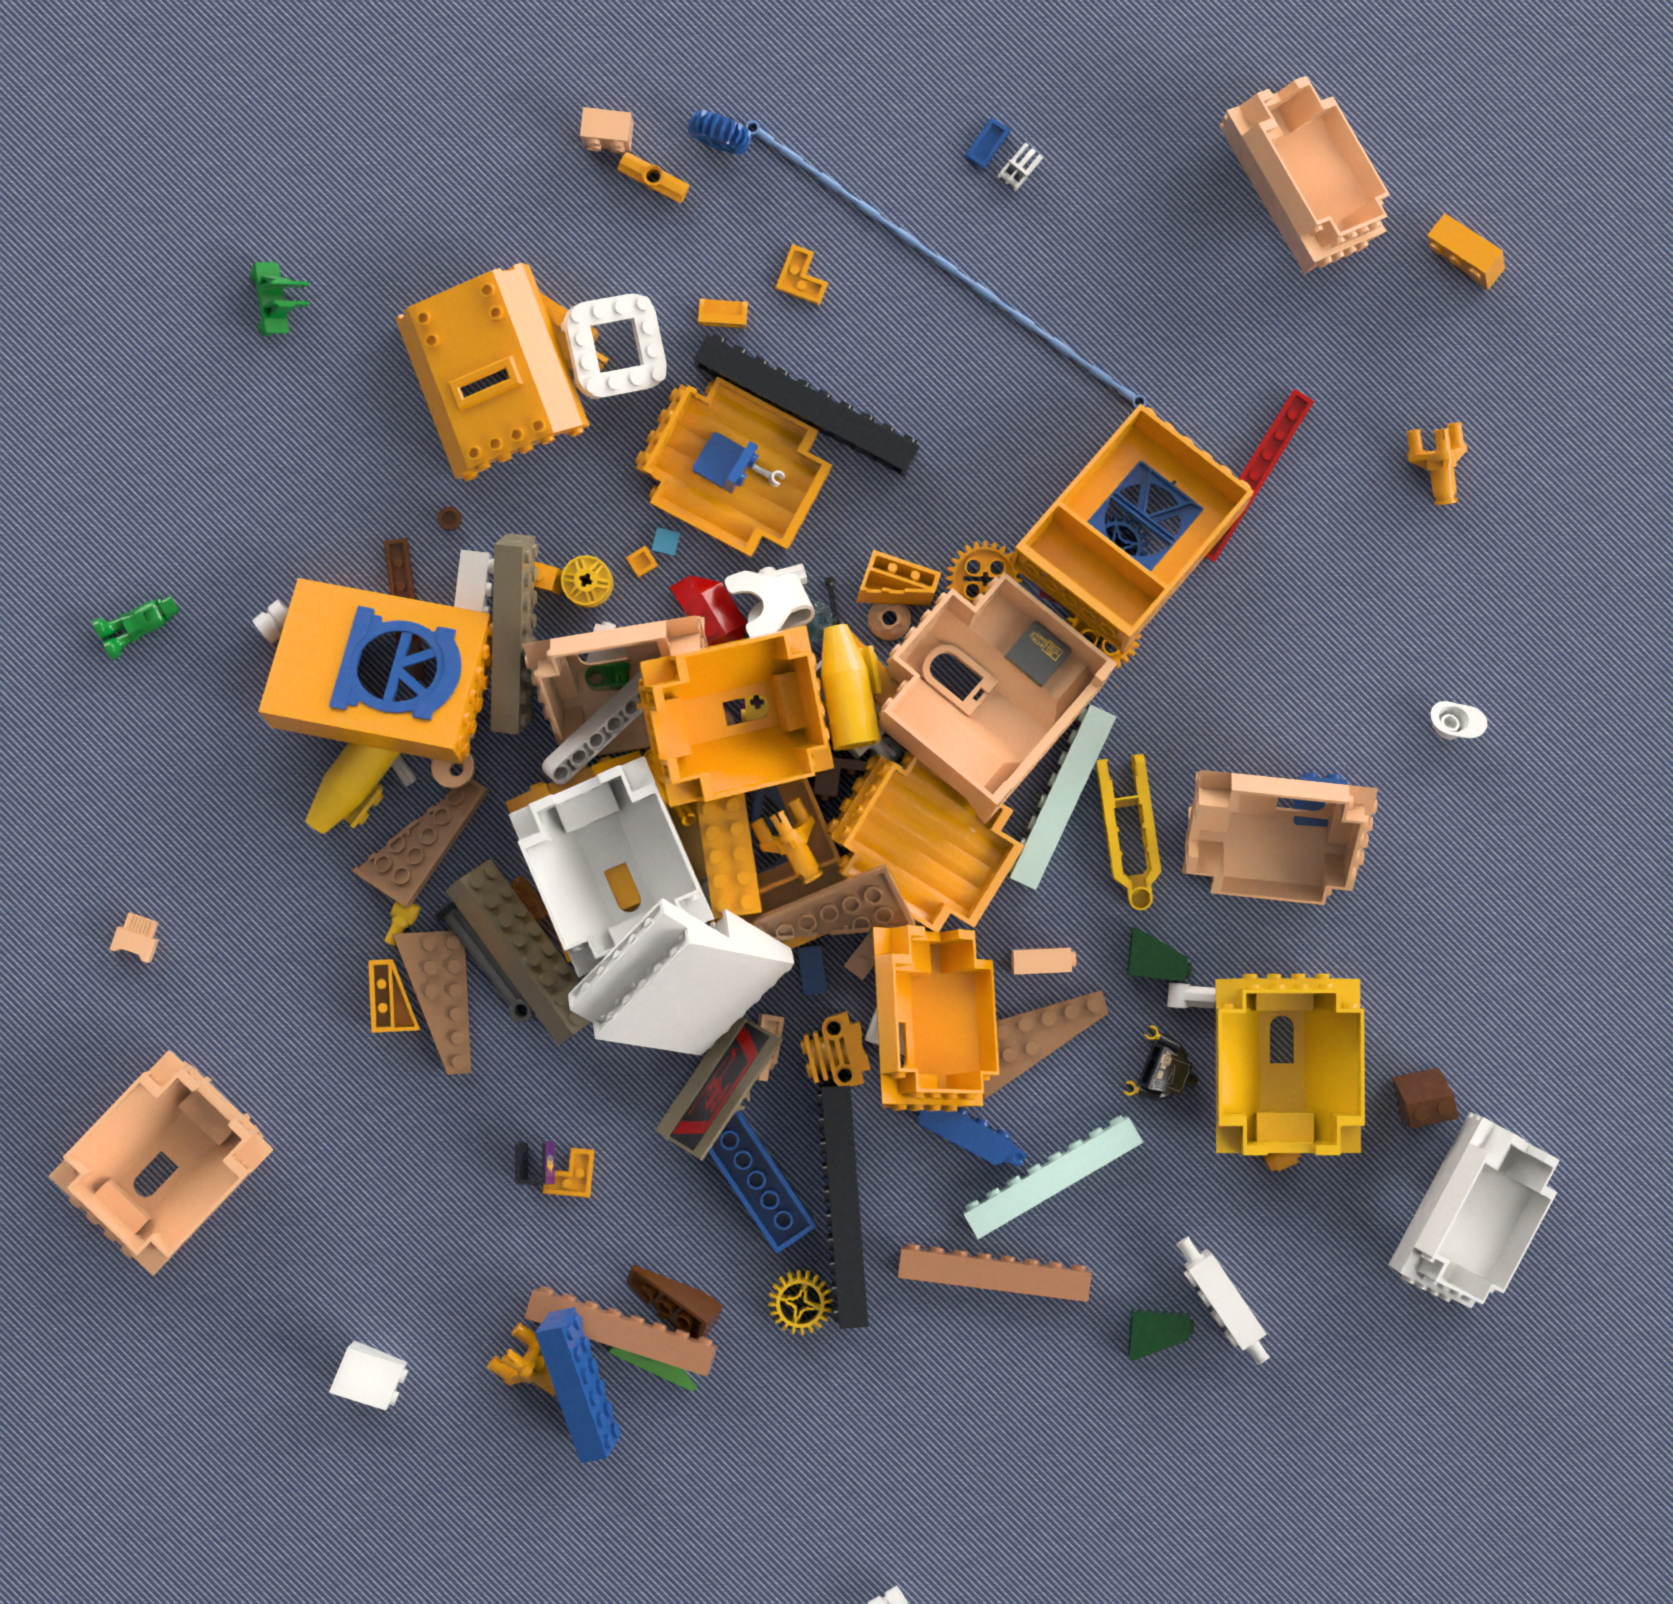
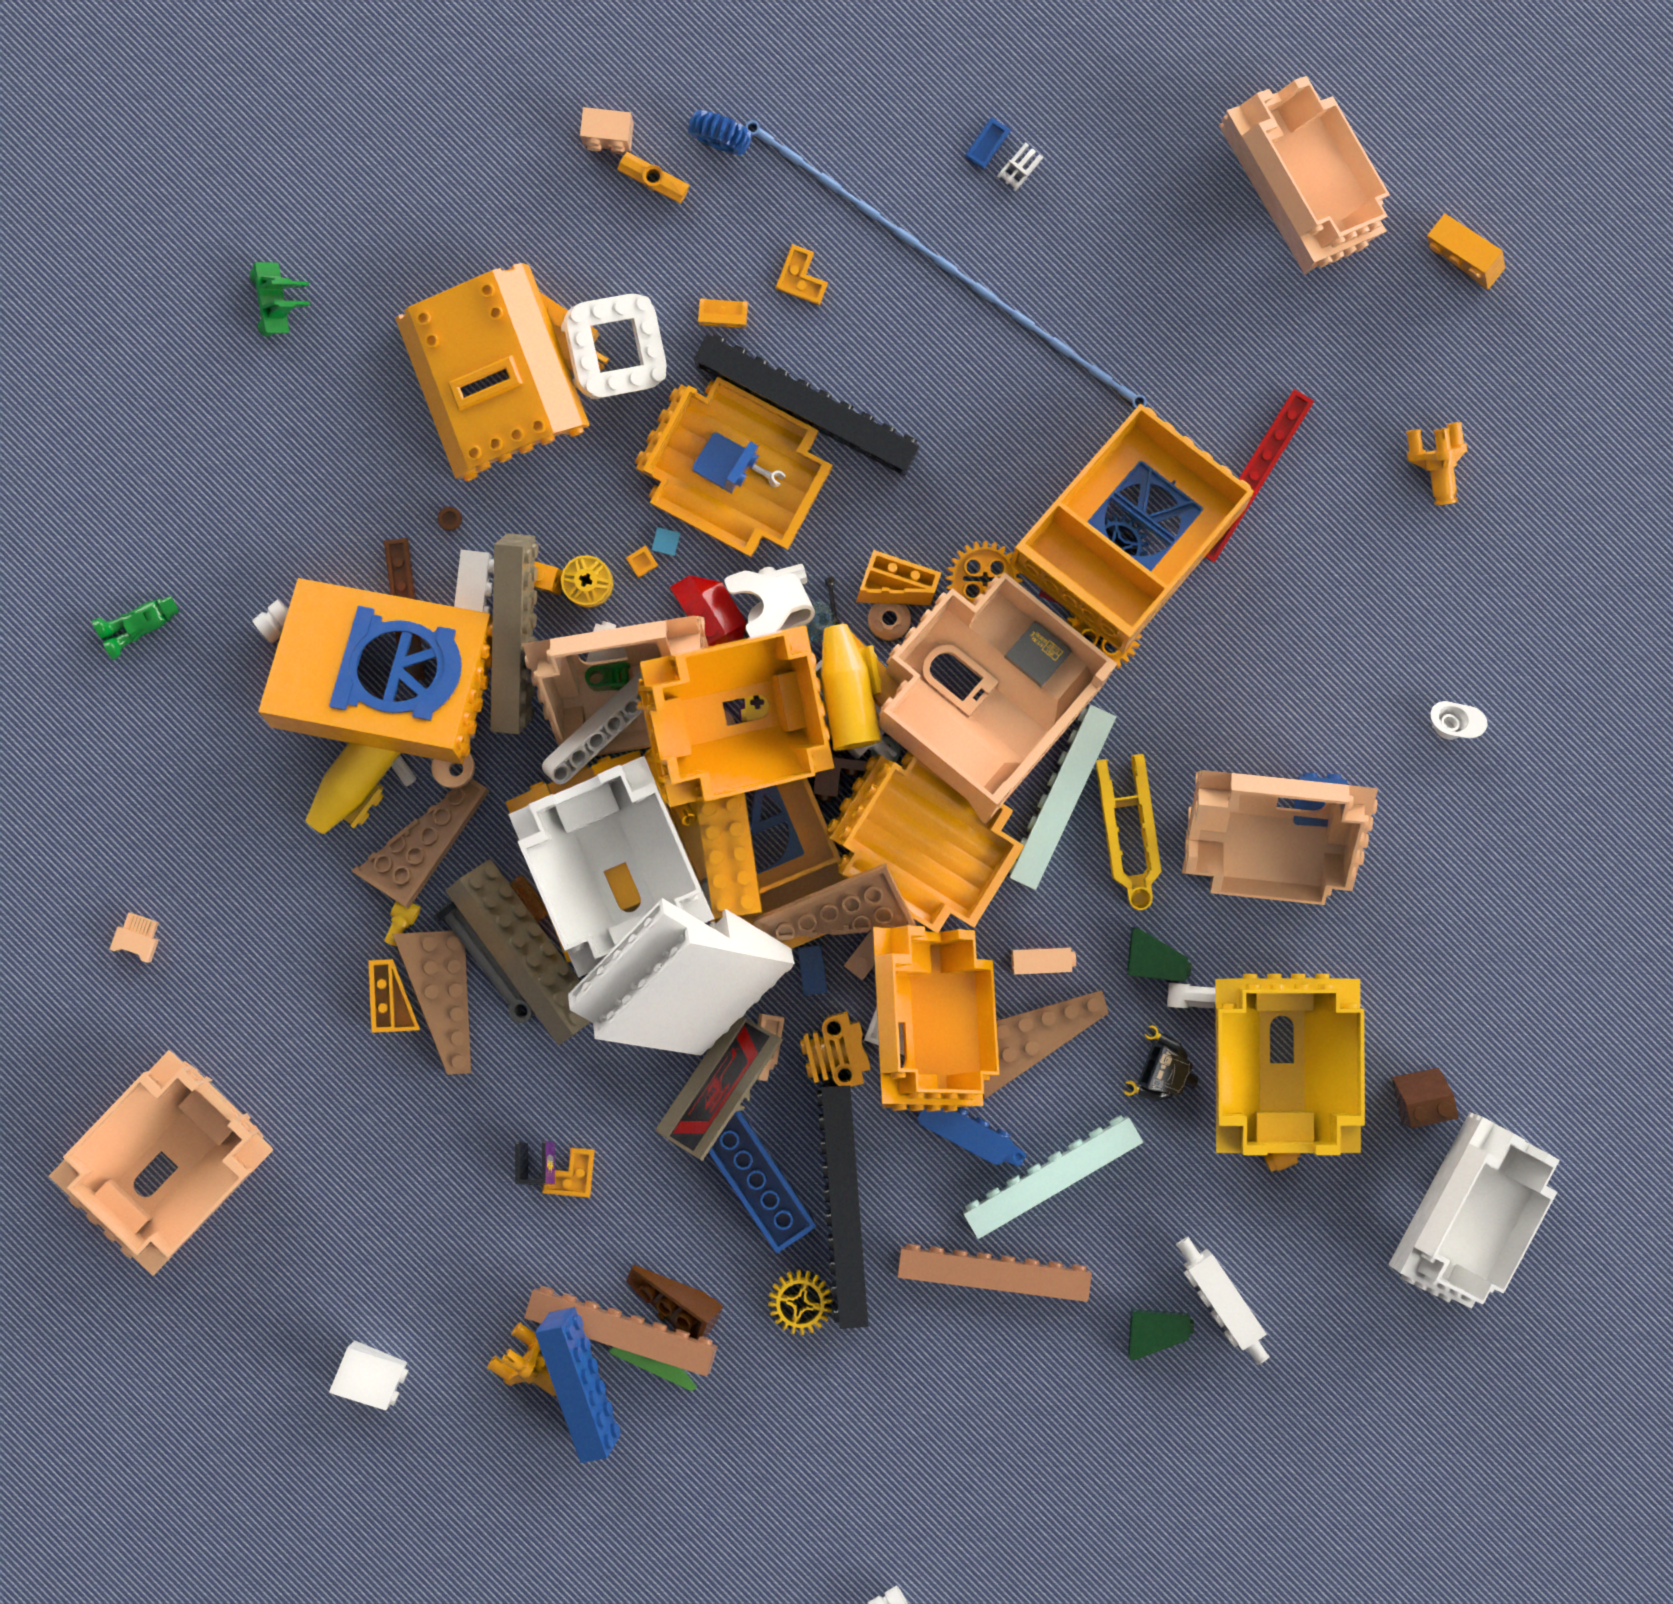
light orange wheel [749,796,823,885] -> none

